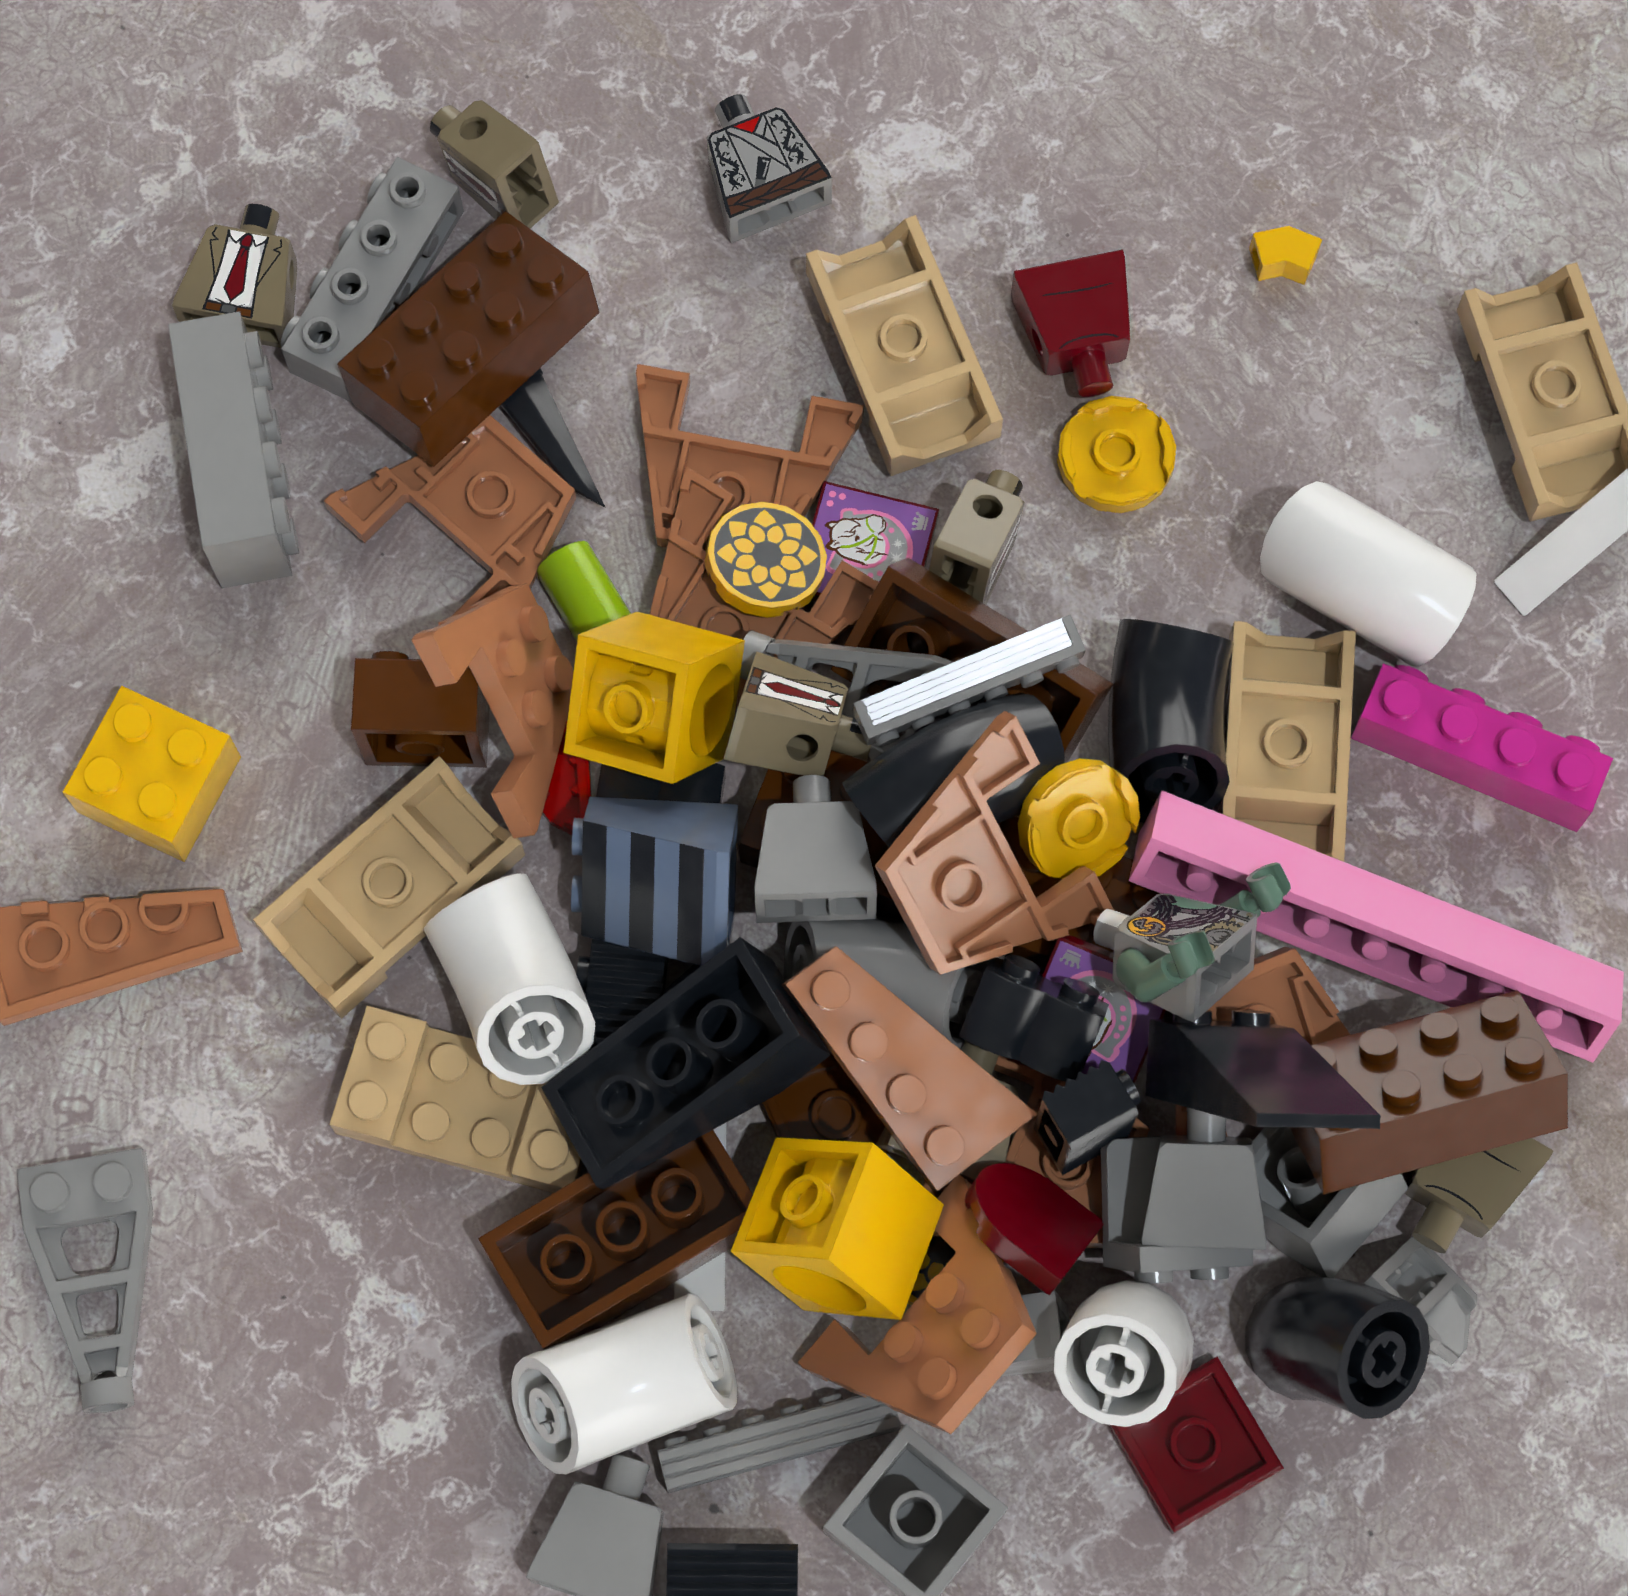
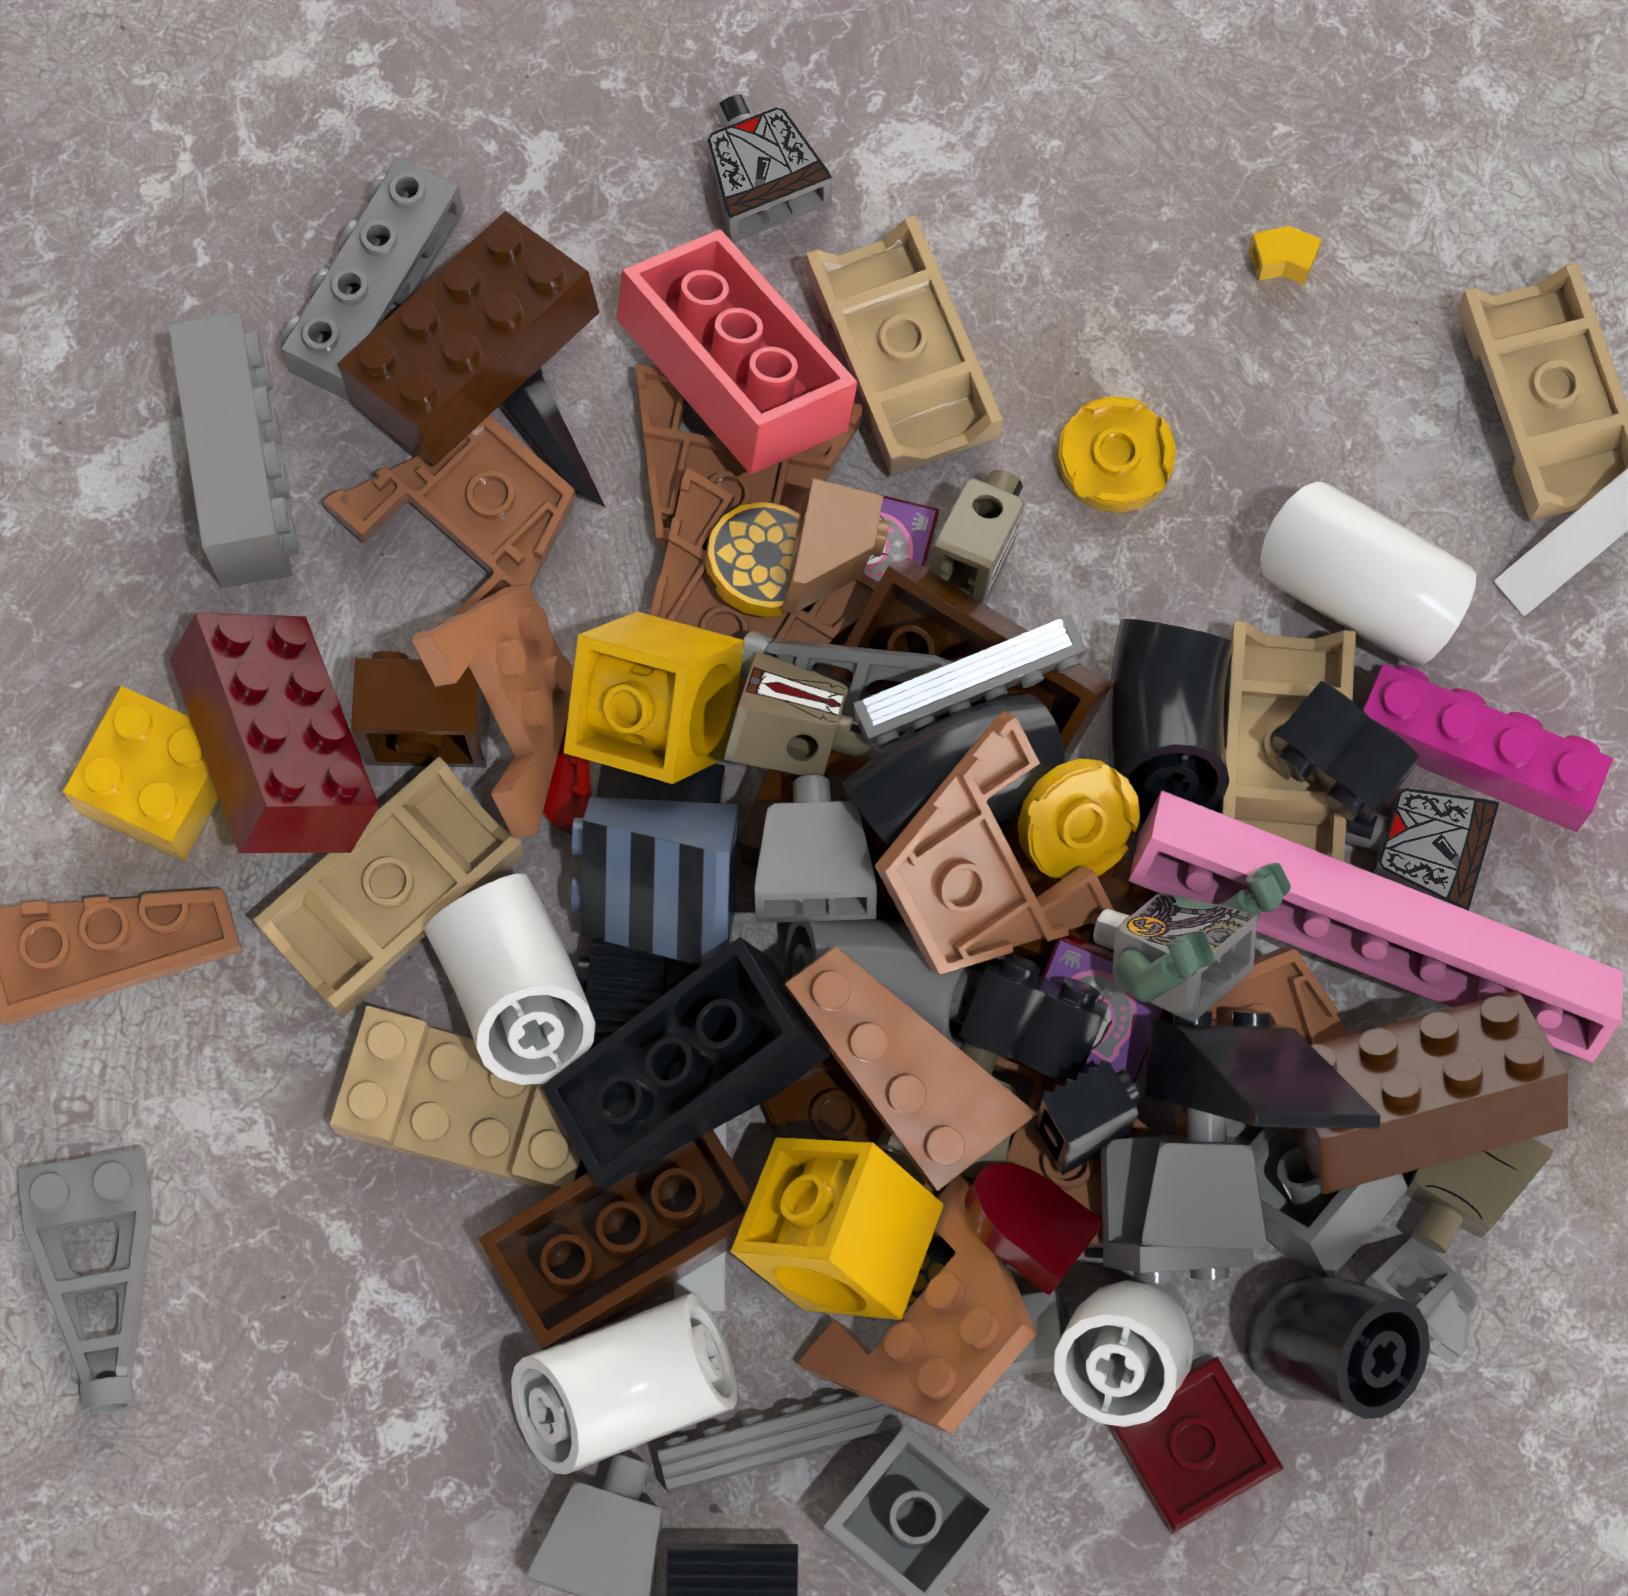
dark tan torso [172,204,297,348] -> none
dark tan torso [430,100,559,228] -> none
lime brick [537,541,631,642] -> none
dark red torso [1011,249,1130,397] -> none
none -> dark red brick [170,612,380,854]
none -> coral brick [617,229,858,475]
none -> medium nougat slope [781,478,889,614]
none -> black brick [1271,681,1420,824]
none -> torso [1345,788,1499,911]

